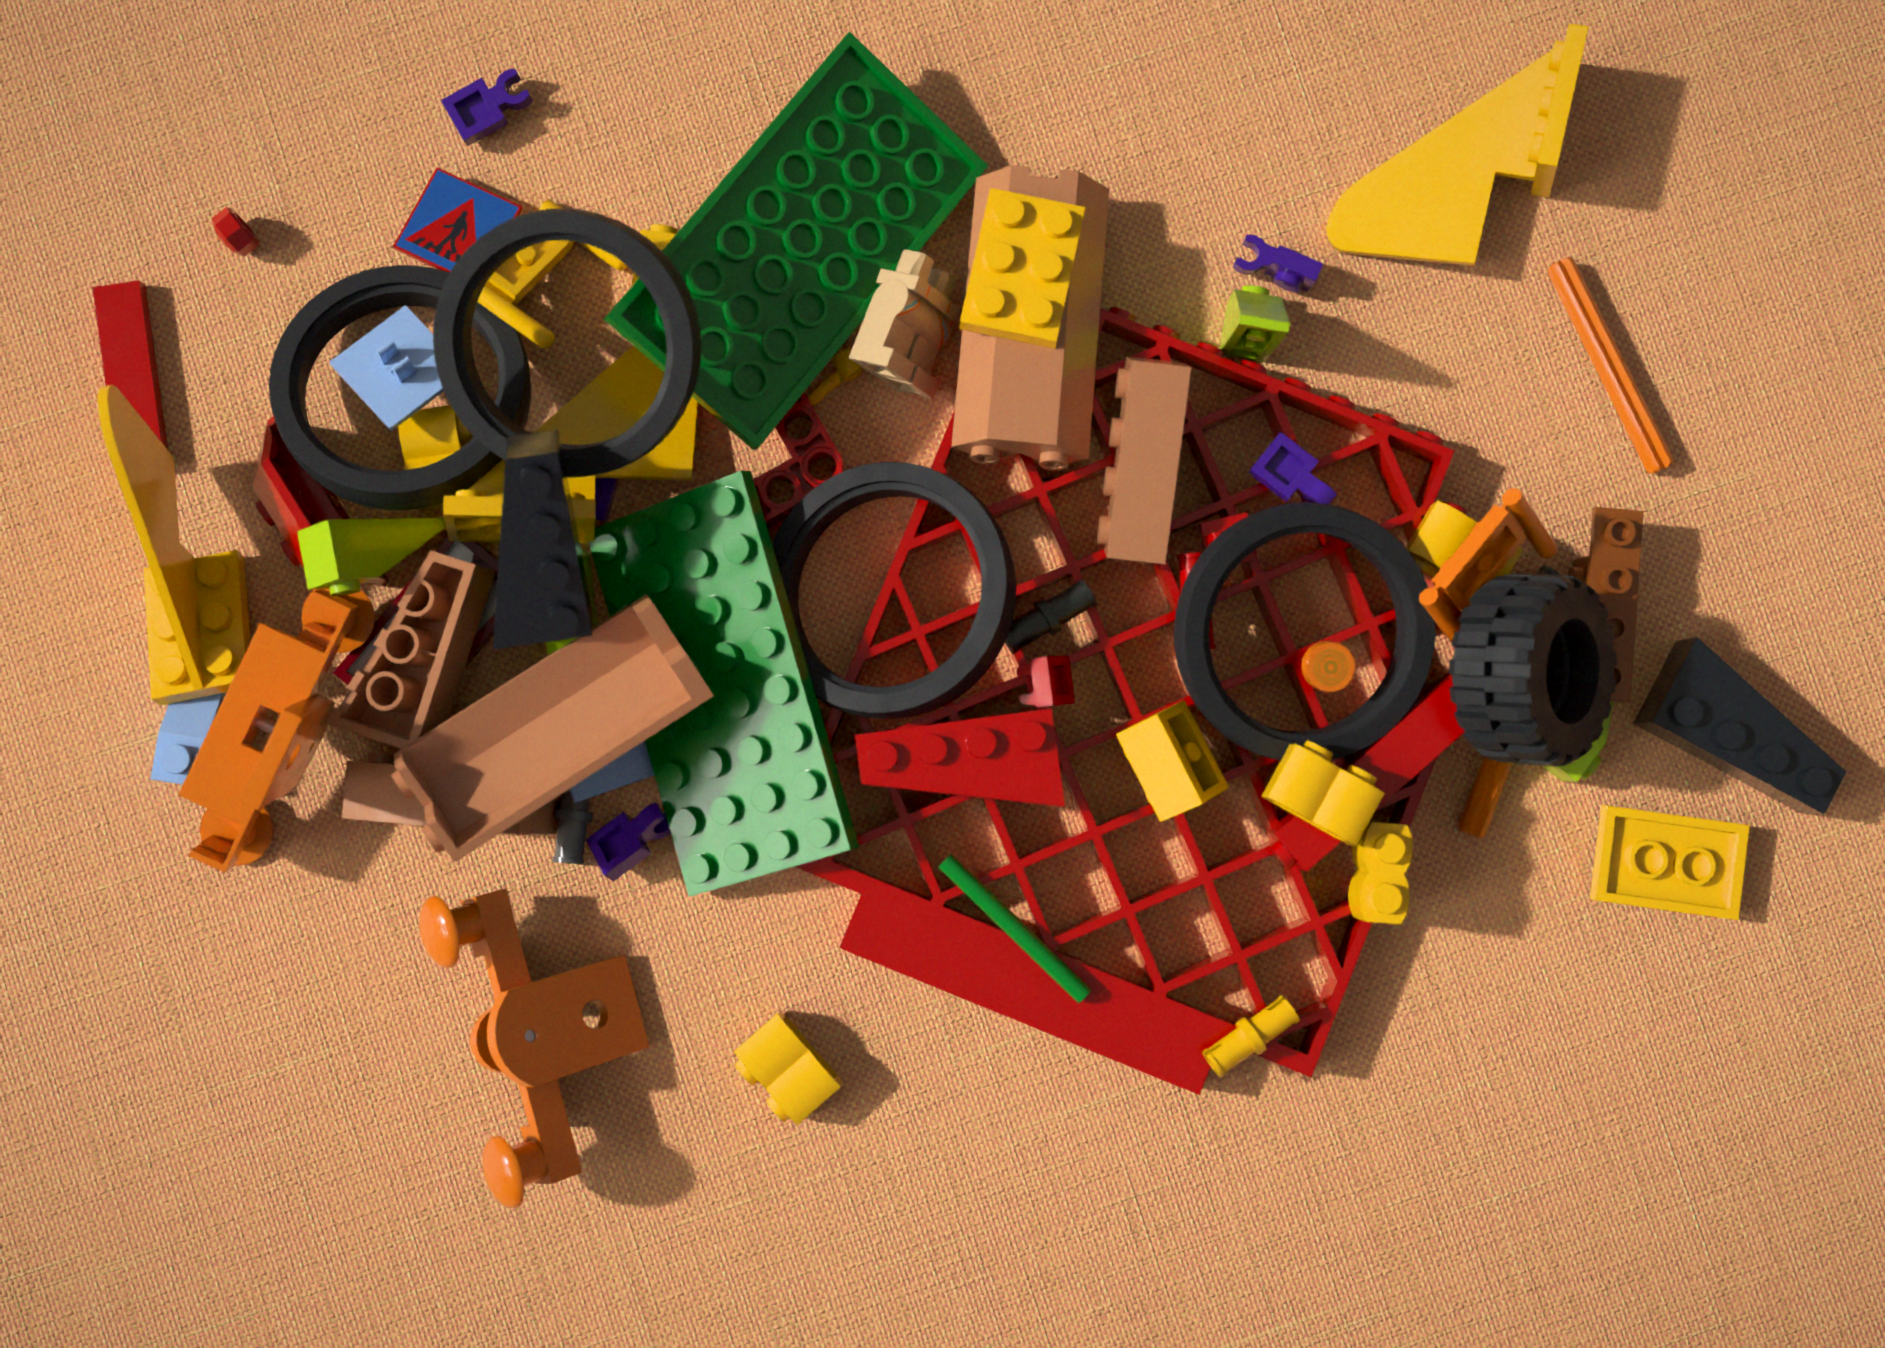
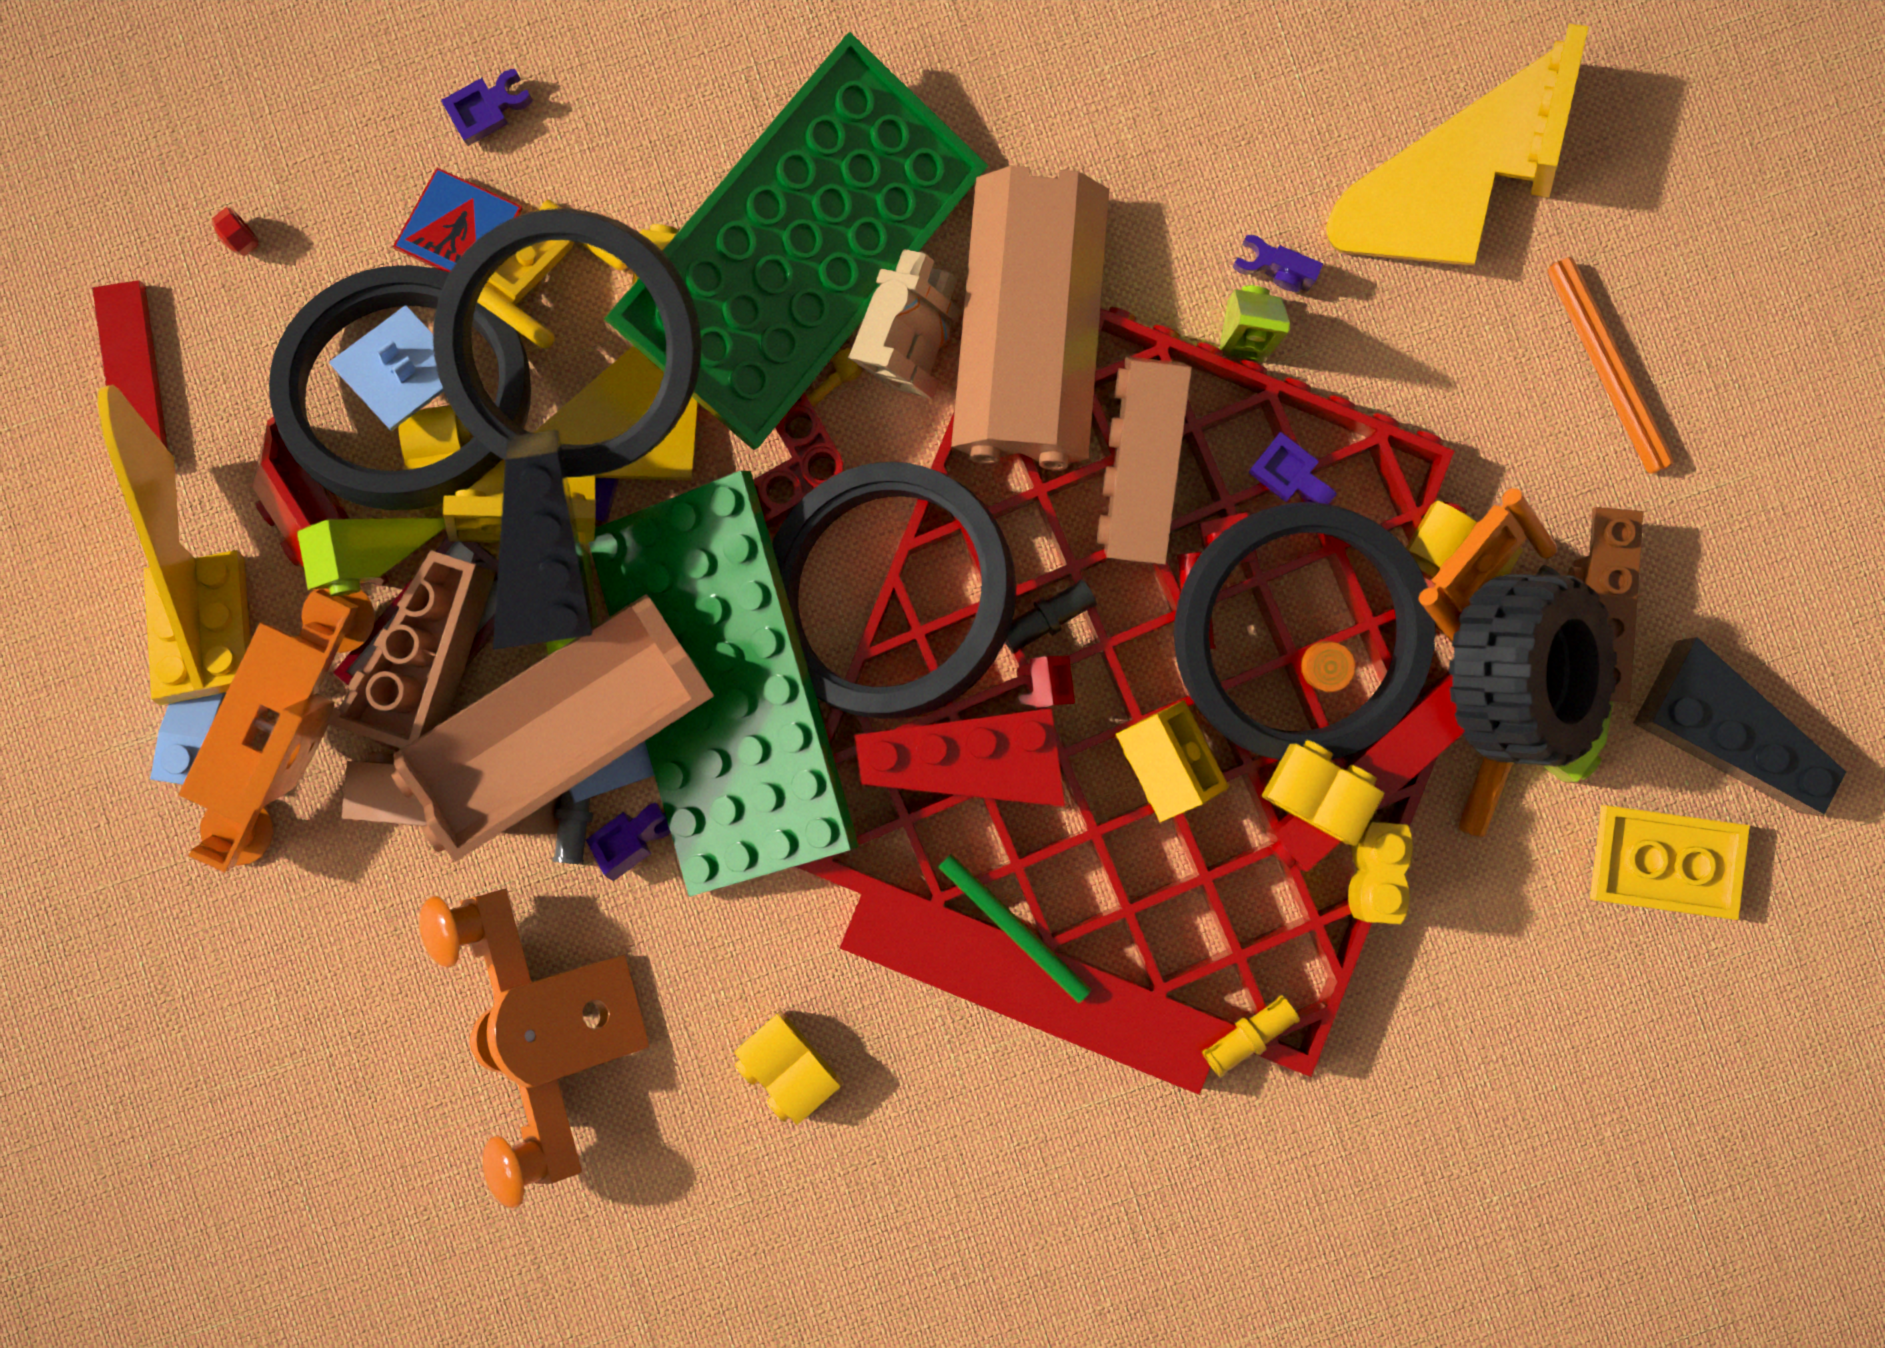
yellow plate [959,188,1086,349] -> none

